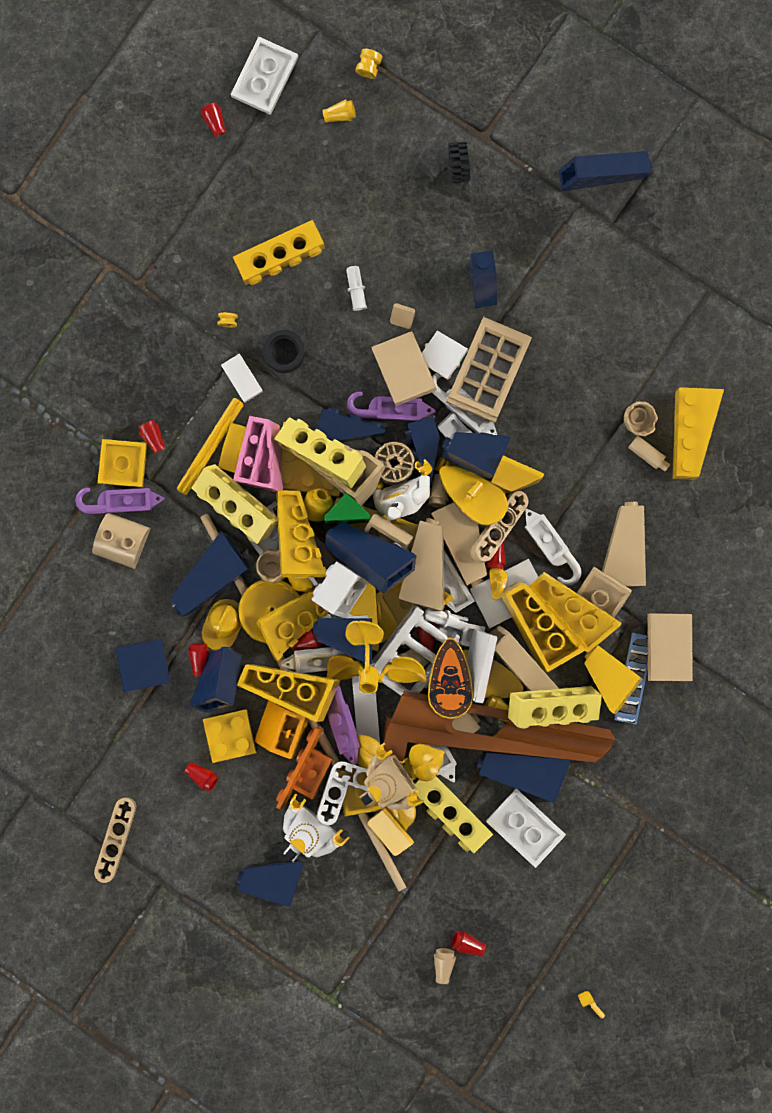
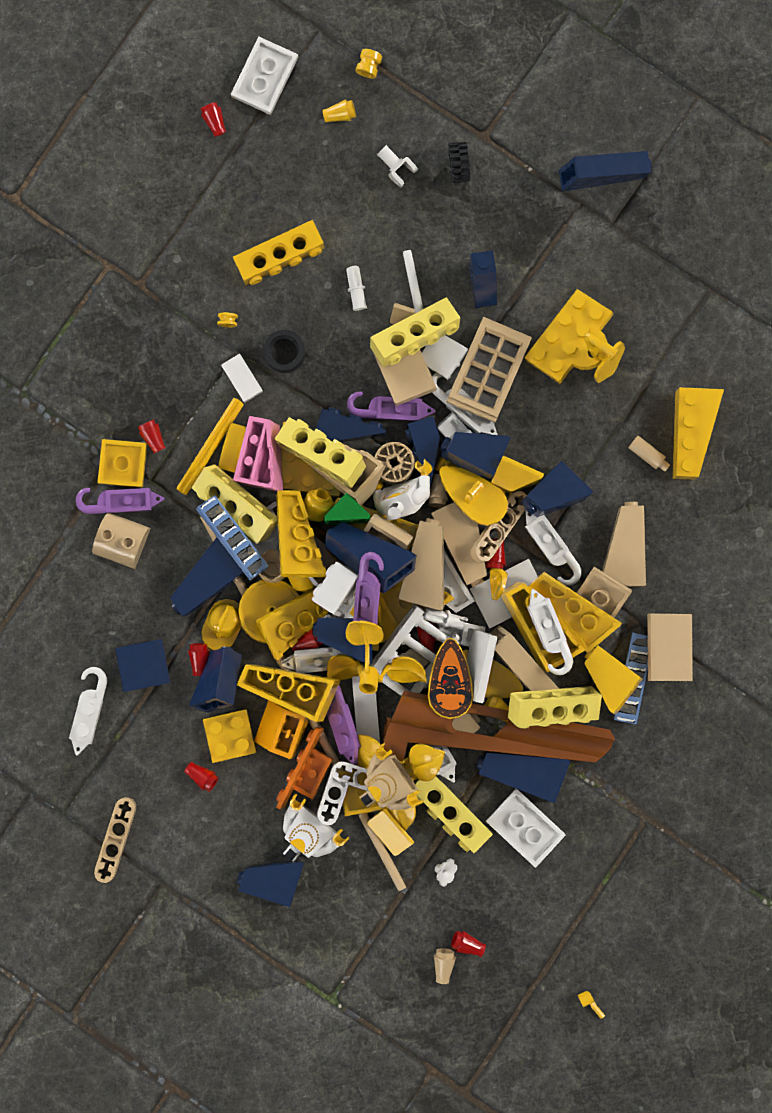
tan hair [624,401,658,436] -> none
none -> white plate [69,667,107,755]
none -> tile [196,496,269,580]
none -> medium lavender plate [353,552,384,625]
none -> light yellow brick [370,297,460,367]
none -> white piece [377,145,418,187]
none -> white bar [403,250,423,313]
none -> white plant [435,858,457,887]
none -> dark blue slope [521,461,593,517]
none -> yellow plate [524,289,625,384]
none -> white plate [527,589,573,675]

